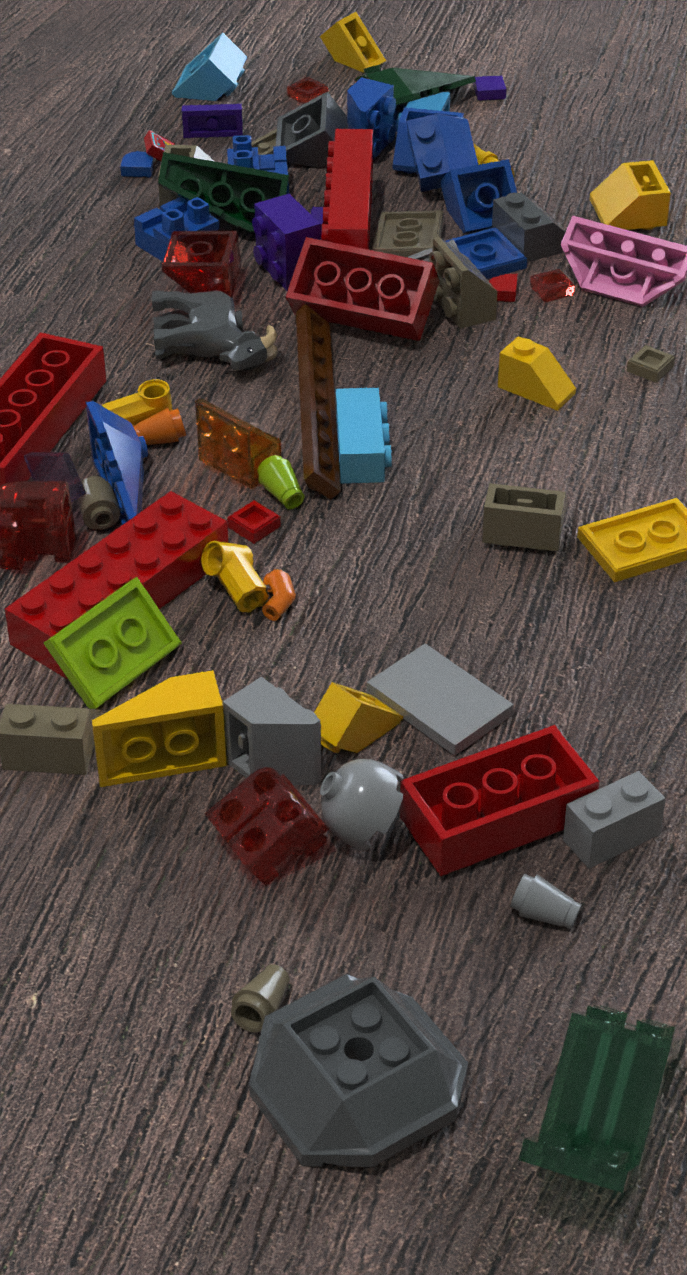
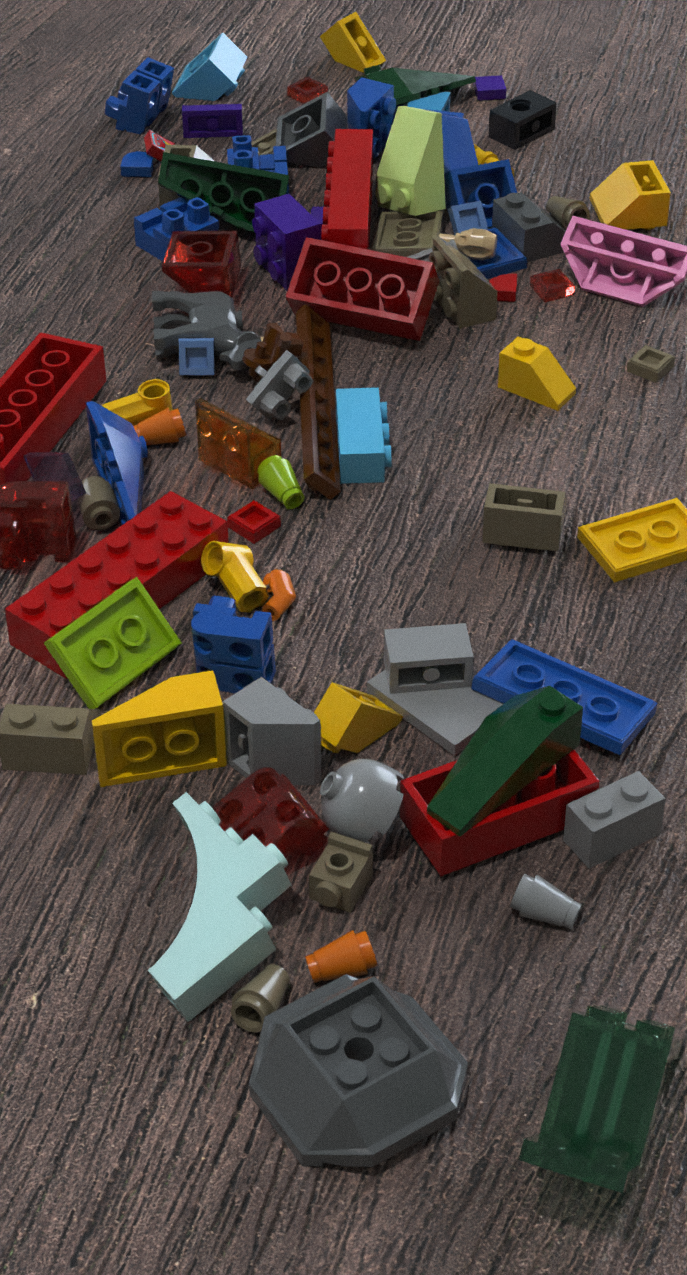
none -> blue hips [105,57,174,134]
none -> light aqua arch [148,792,292,1022]
none -> medium blue tile [178,338,215,375]
none -> blue hips [191,595,276,693]
none -> reddish brown hips [242,323,304,382]
none -> light grey hips [245,350,313,420]
none -> orange cone [305,930,378,983]
none -> dark tan brick [309,831,373,913]
none -> yellowish green slope [375,106,446,216]
none -> light grey brick [384,623,474,694]
none -> dark green wedge [427,686,583,837]
none -> tan piece [439,228,497,260]
none -> medium blue tile [448,200,488,235]
none -> blue tile [471,639,658,755]
none -> black brick [488,90,557,150]
none -> dark tan cone [546,196,590,230]

